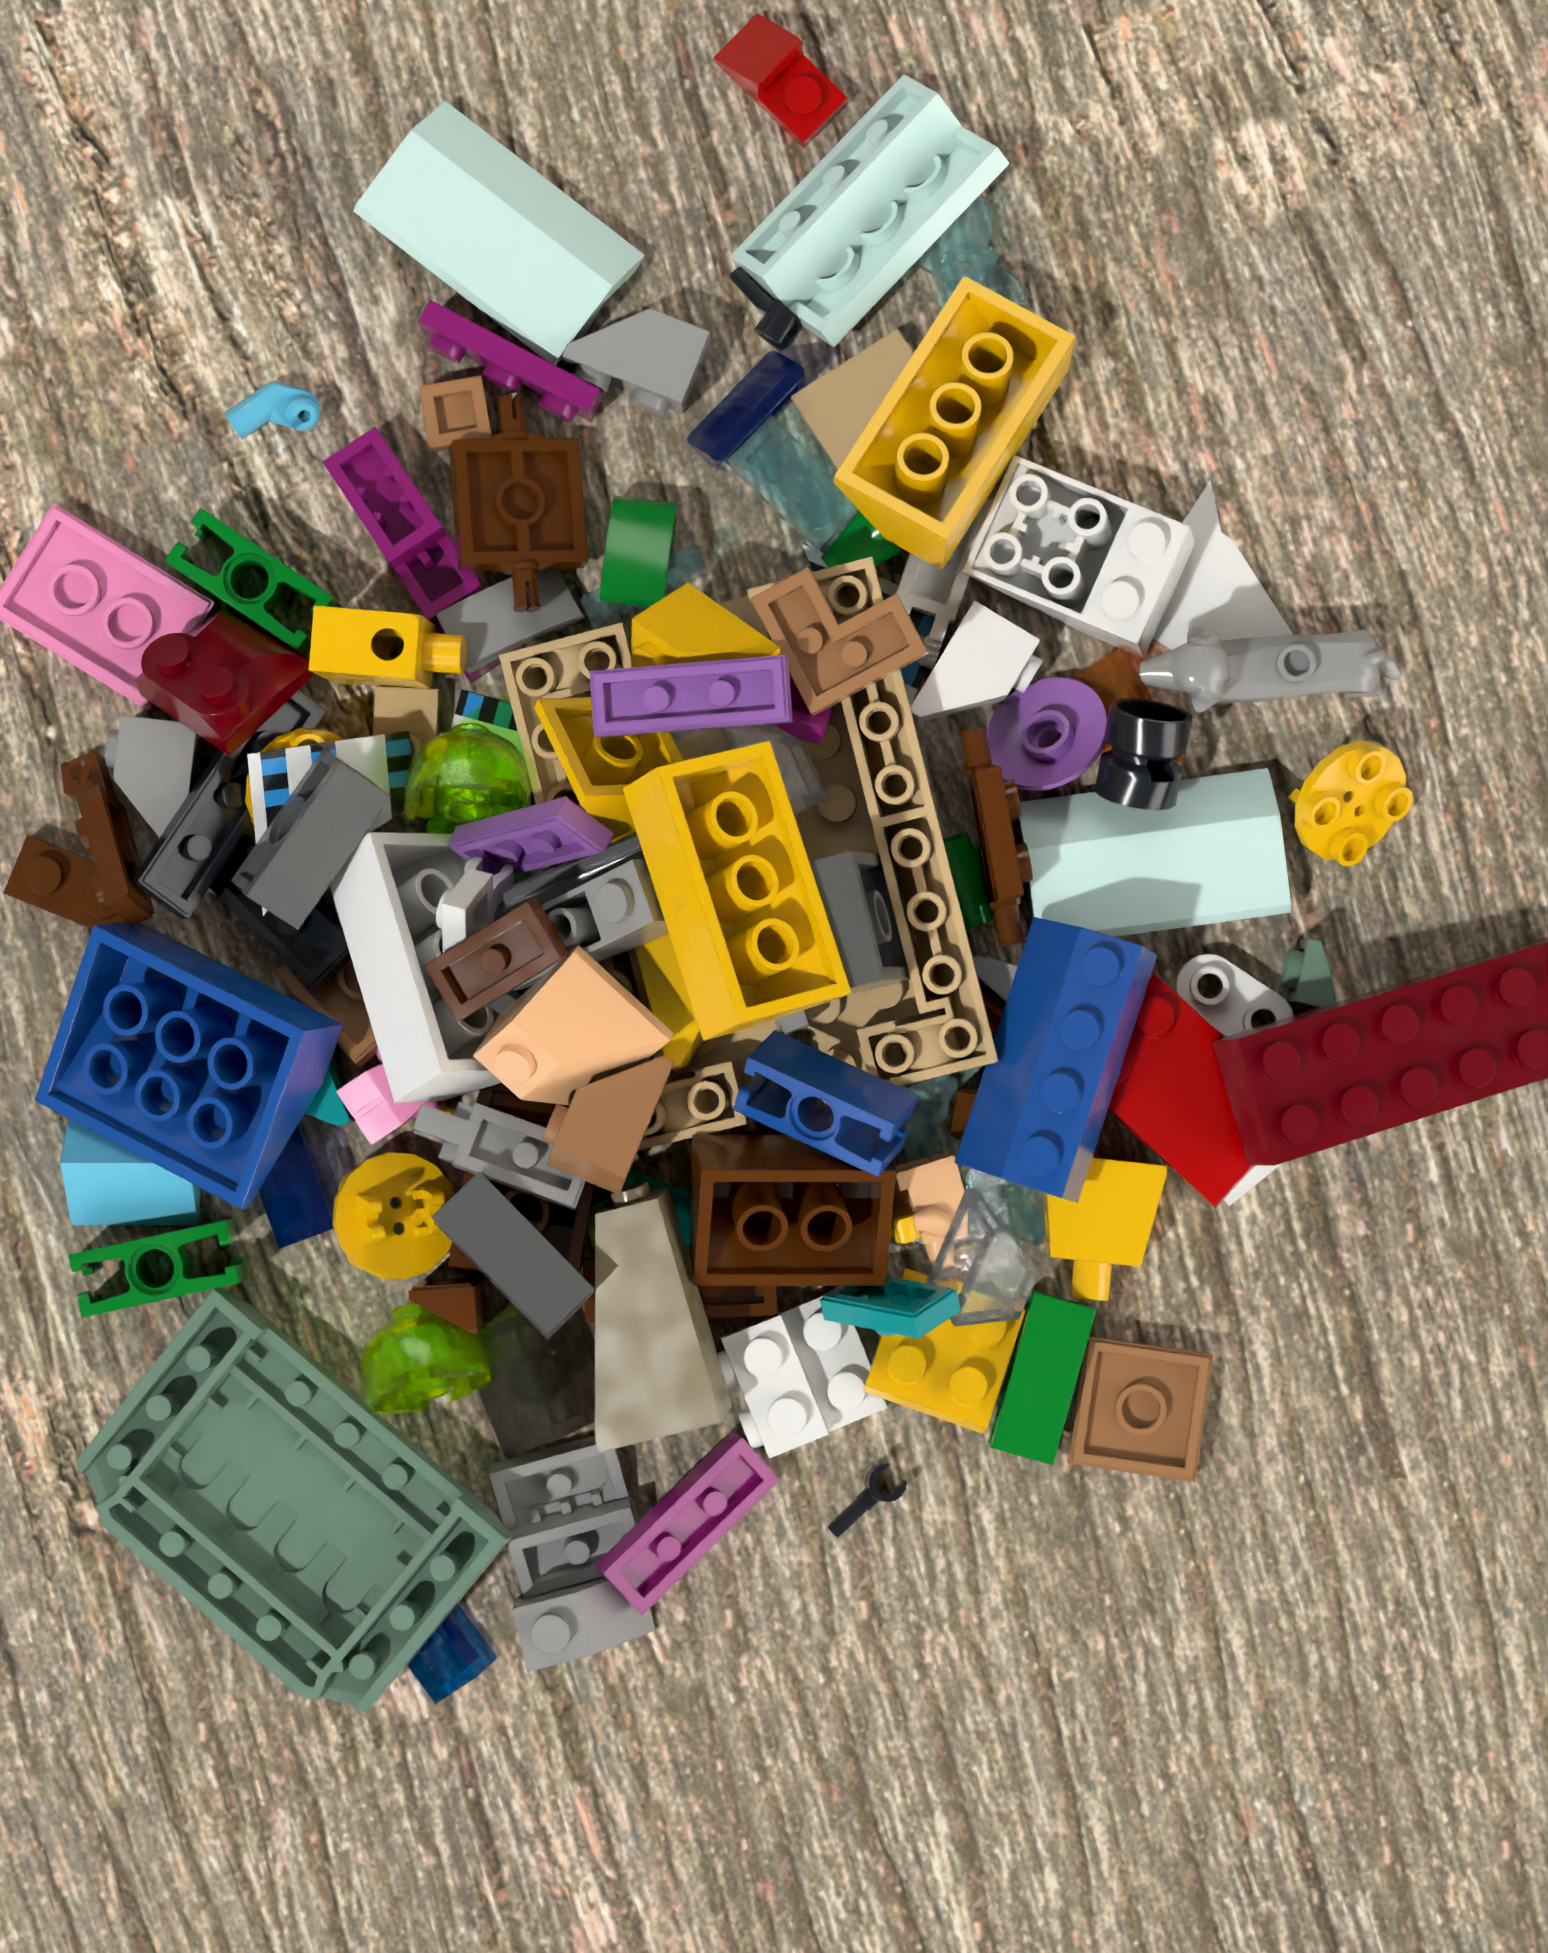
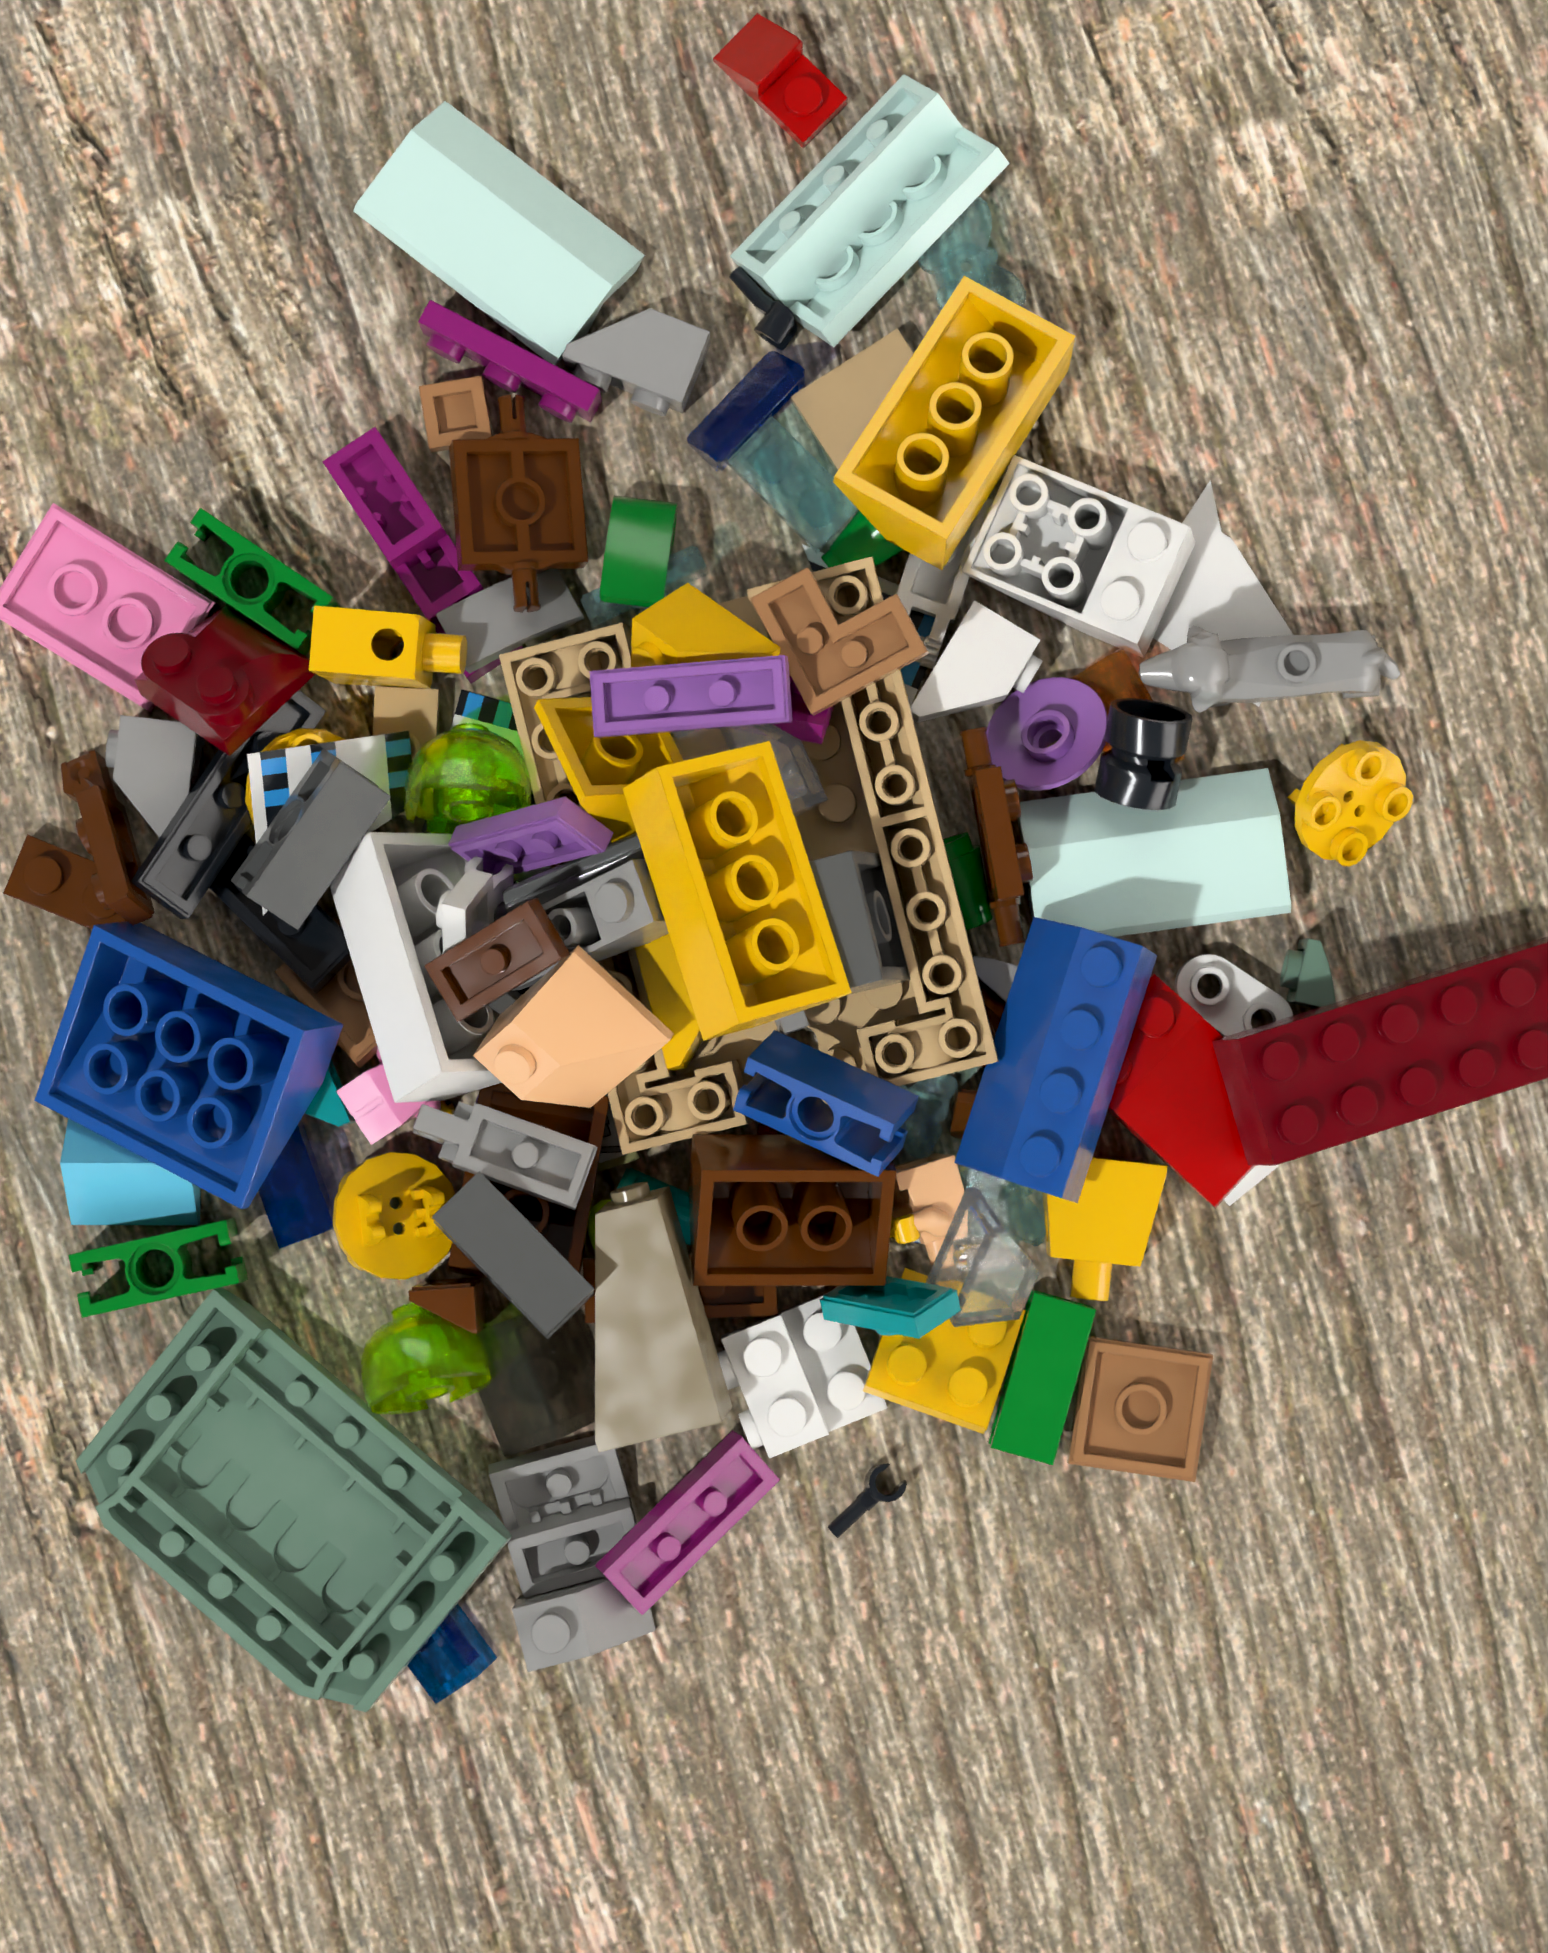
medium azure arm [224,382,320,440] -> none
medium nougat slope [542,1056,674,1195] -> none

